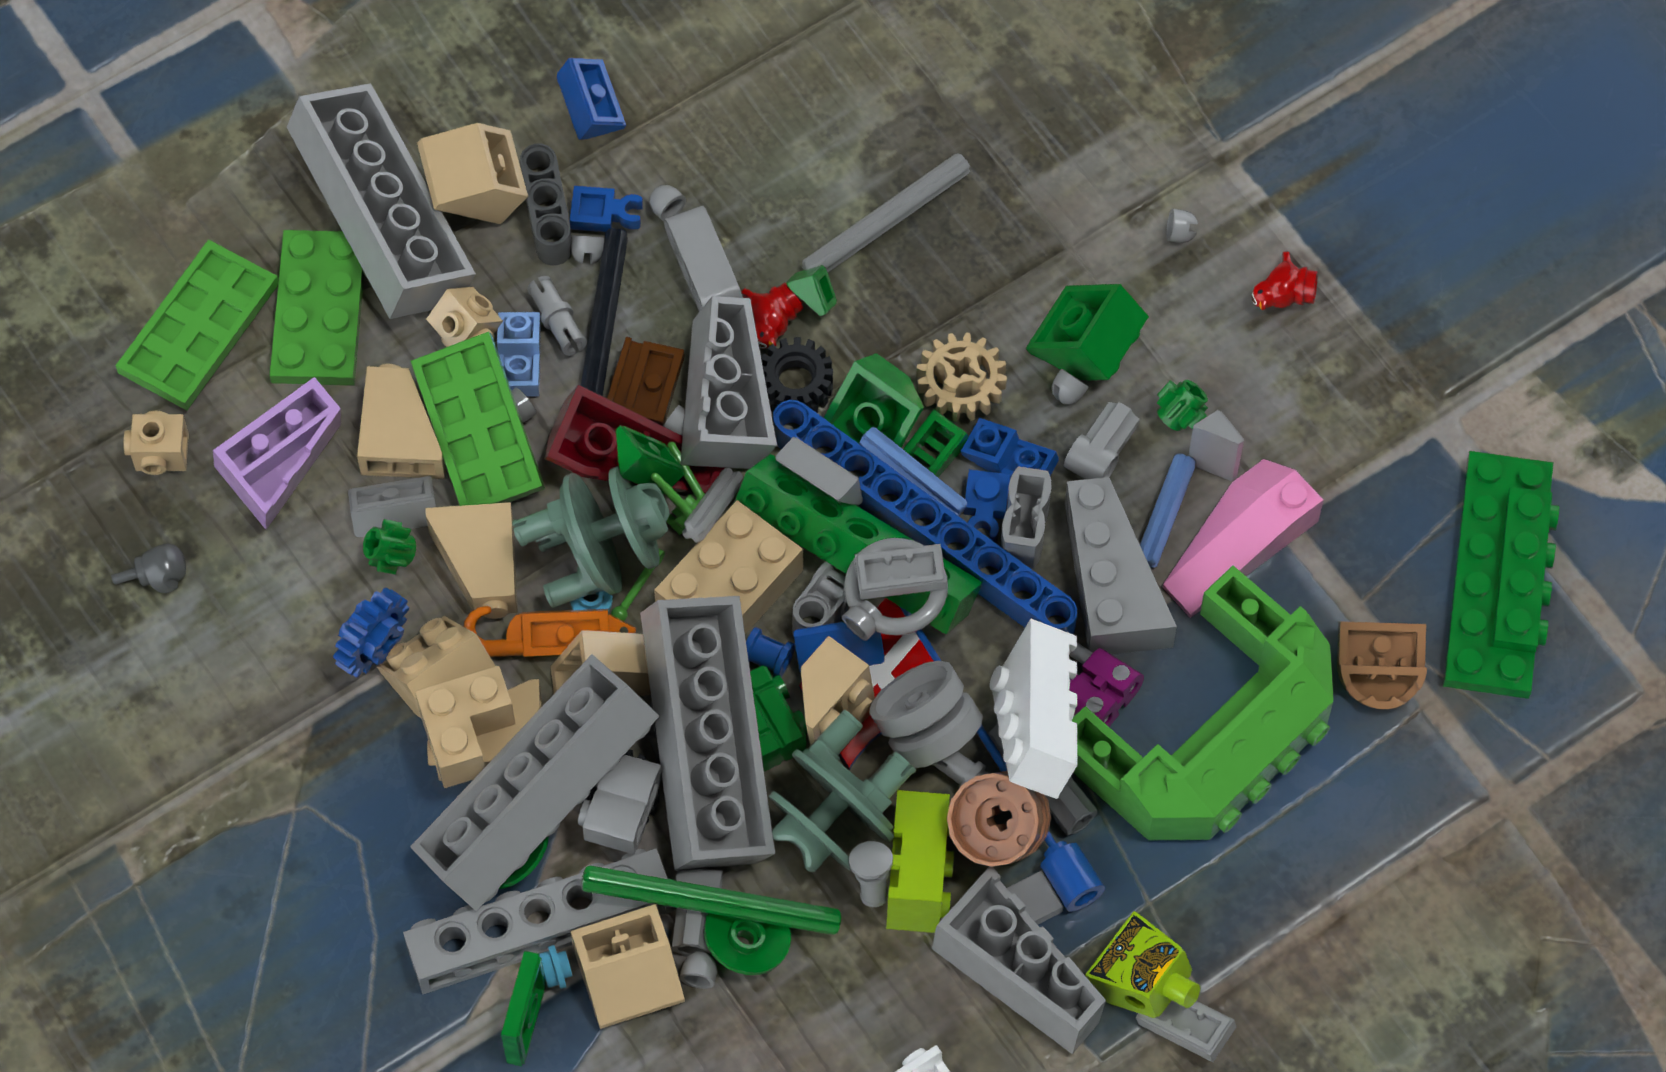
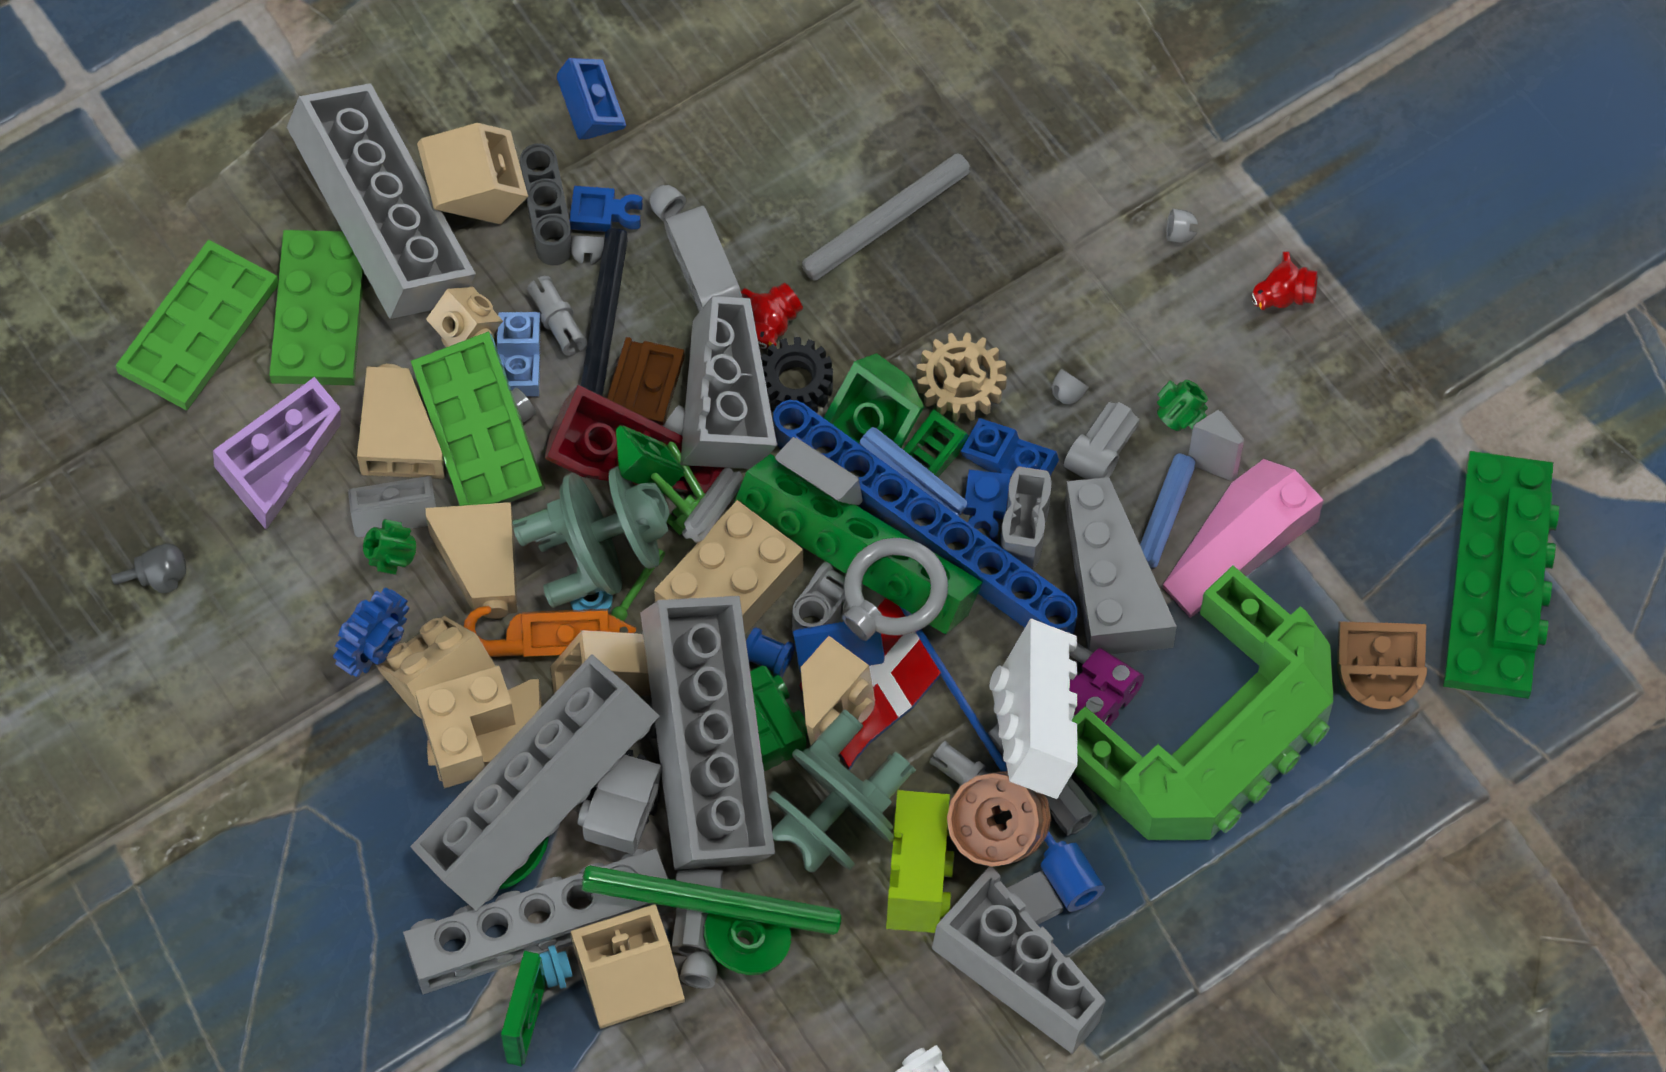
tan brick [124,411,189,475] -> none
green slope [786,265,837,316] -> none
light grey pin [849,841,893,907] -> none
light grey plate [855,544,947,600] -> none
light grey wheel [869,661,983,768] -> none
green slope [1025,284,1149,380] -> none
lime torso [1085,911,1200,1018] -> none
light grey plate [1136,1001,1236,1062] -> none

